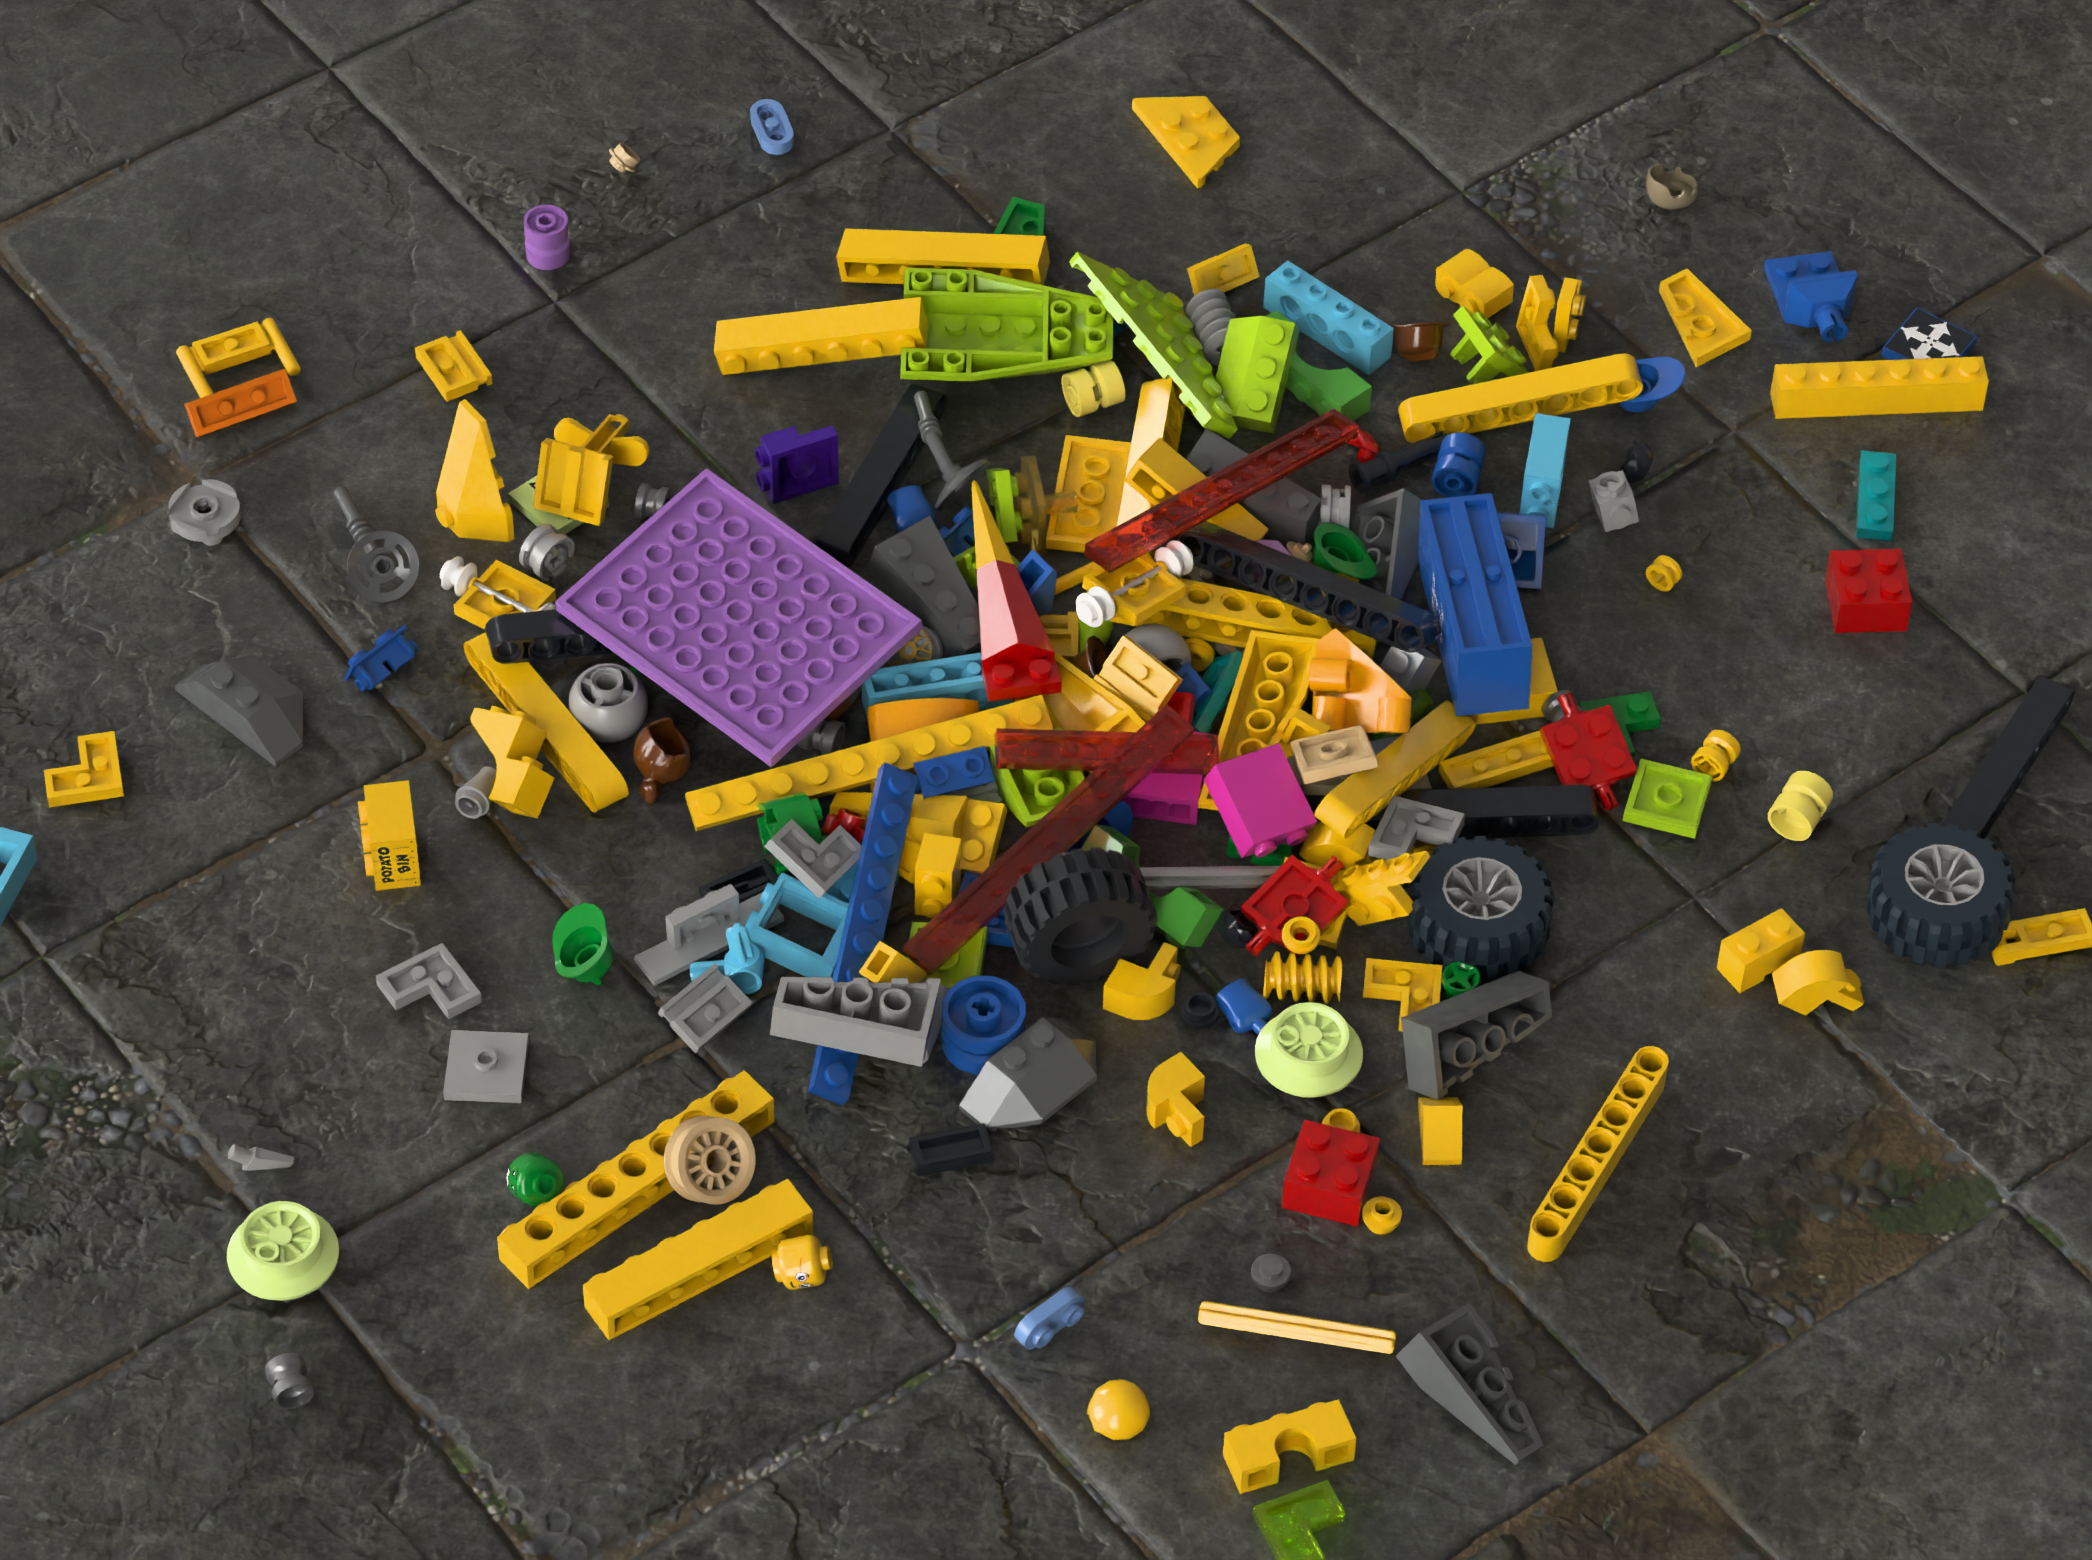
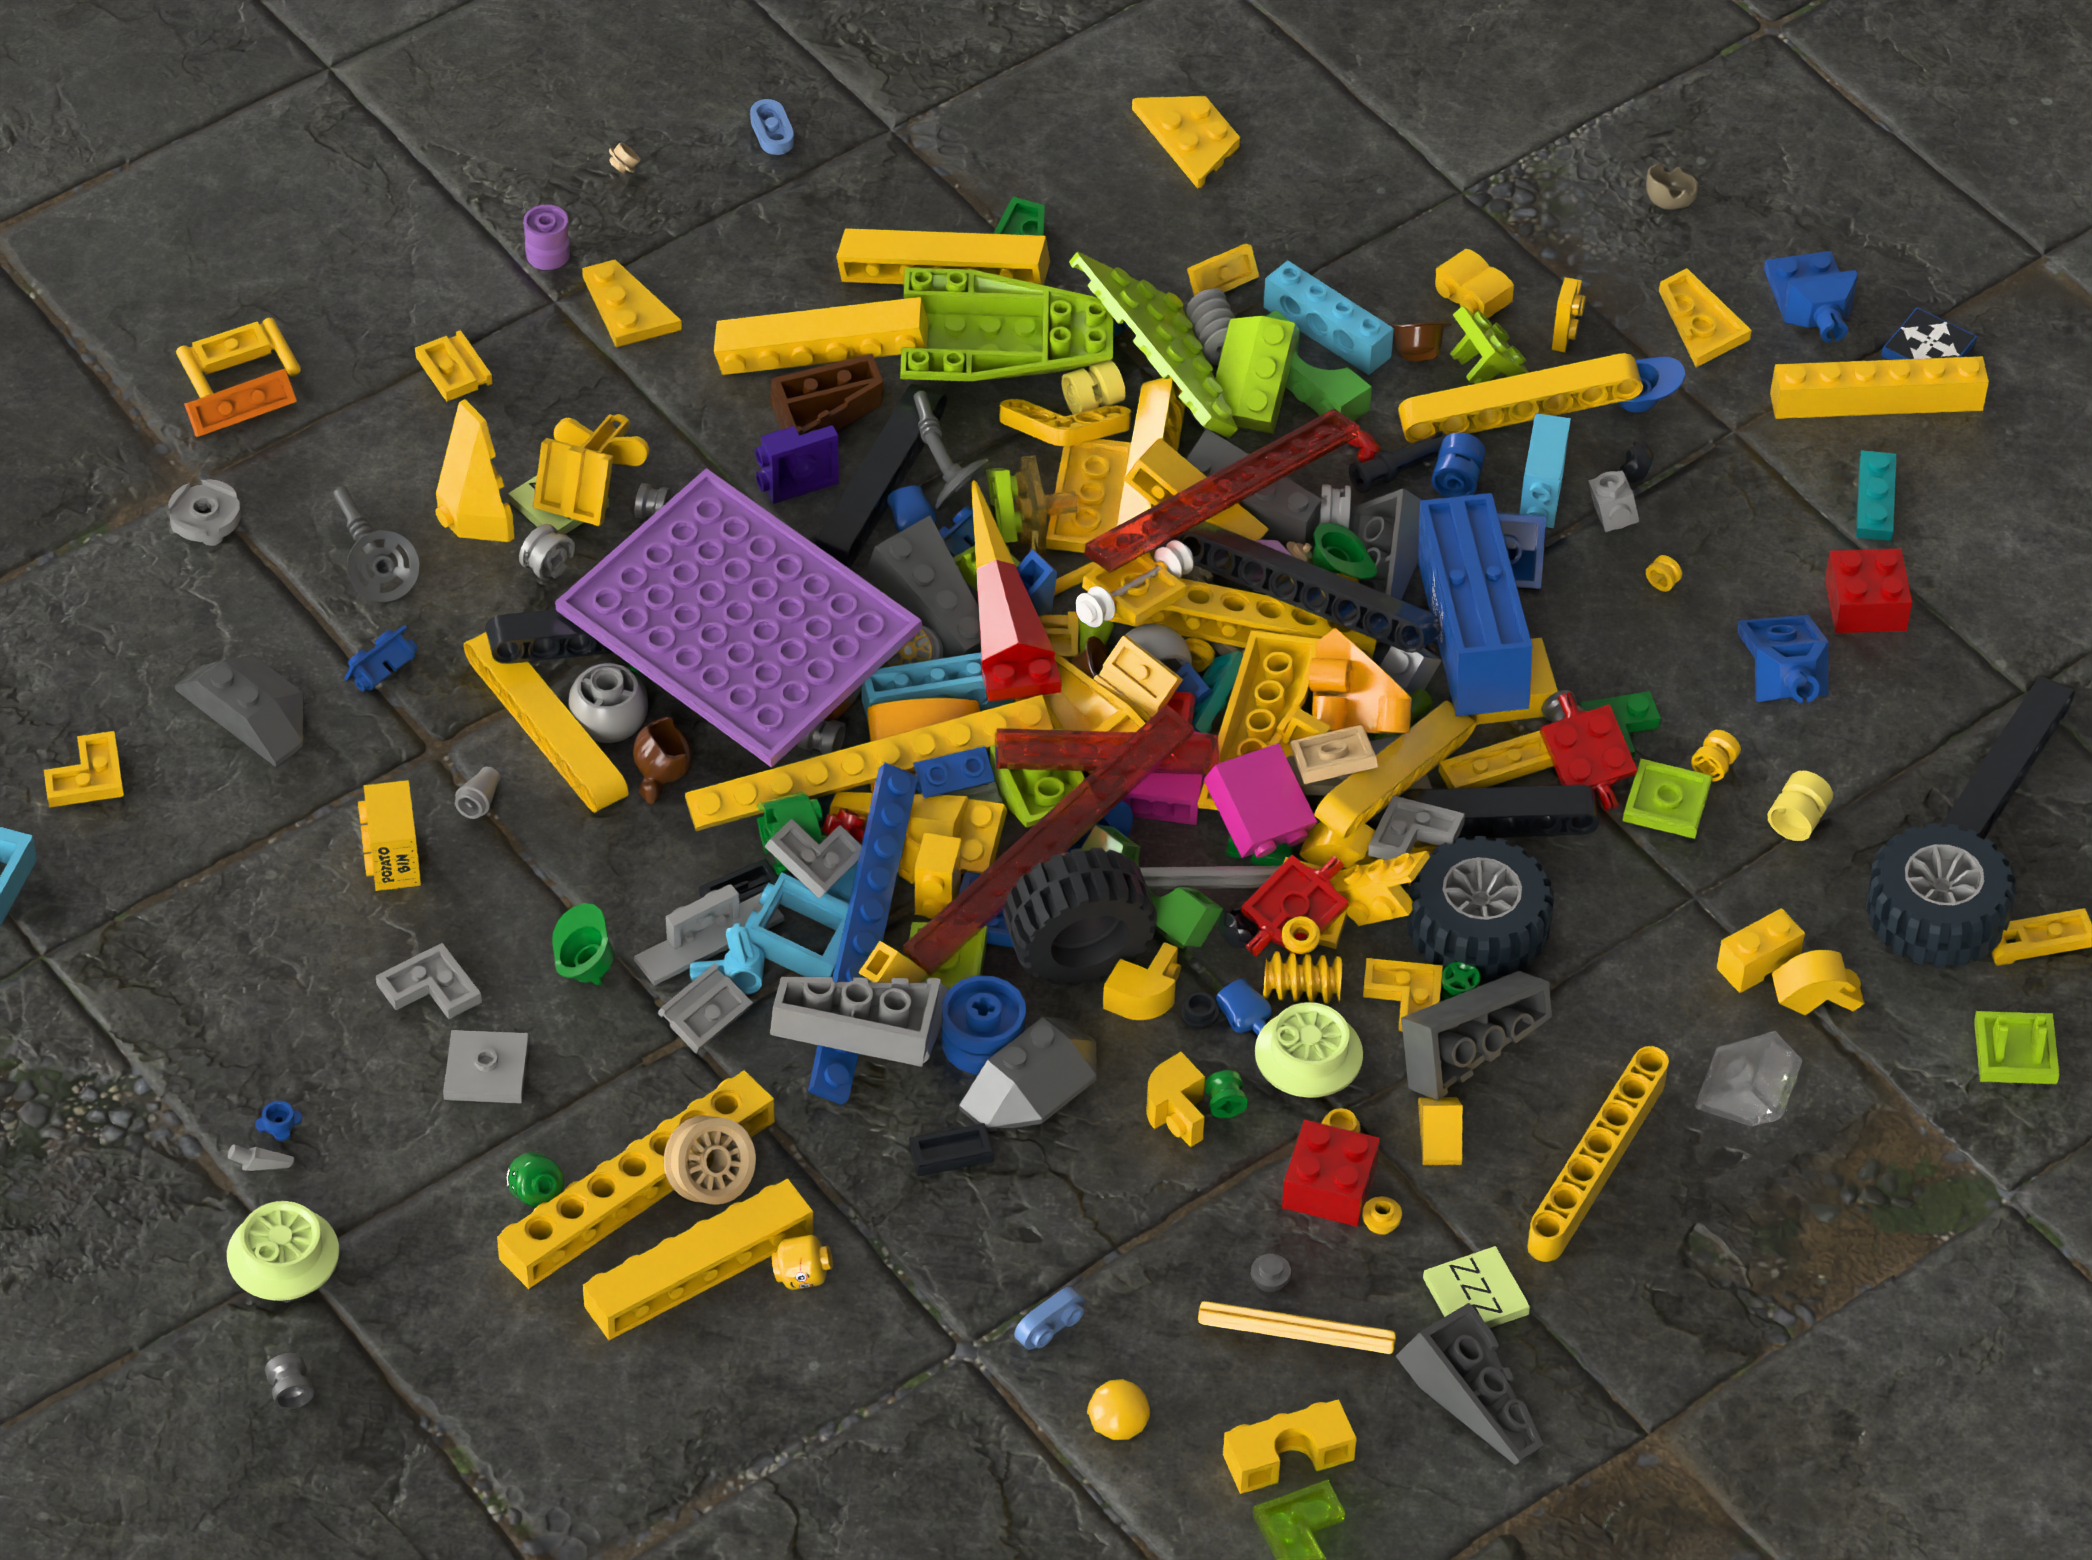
yellow plate [440,556,556,630] -> none
yellow arch [471,706,555,819] -> none
yellow plate [1516,275,1559,371] -> none
none -> blue plate [255,1101,302,1141]
none -> yellow wing [582,260,682,347]
none -> reddish brown wedge [770,354,883,436]
none -> yellow beam [999,399,1131,446]
none -> green wheel [1204,1070,1248,1118]
none -> yellowish green tile [1423,1246,1530,1328]
none -> clear slope [1695,1031,1803,1126]
none -> blue plate [1738,614,1828,703]
none -> lime plate [1974,1011,2059,1084]

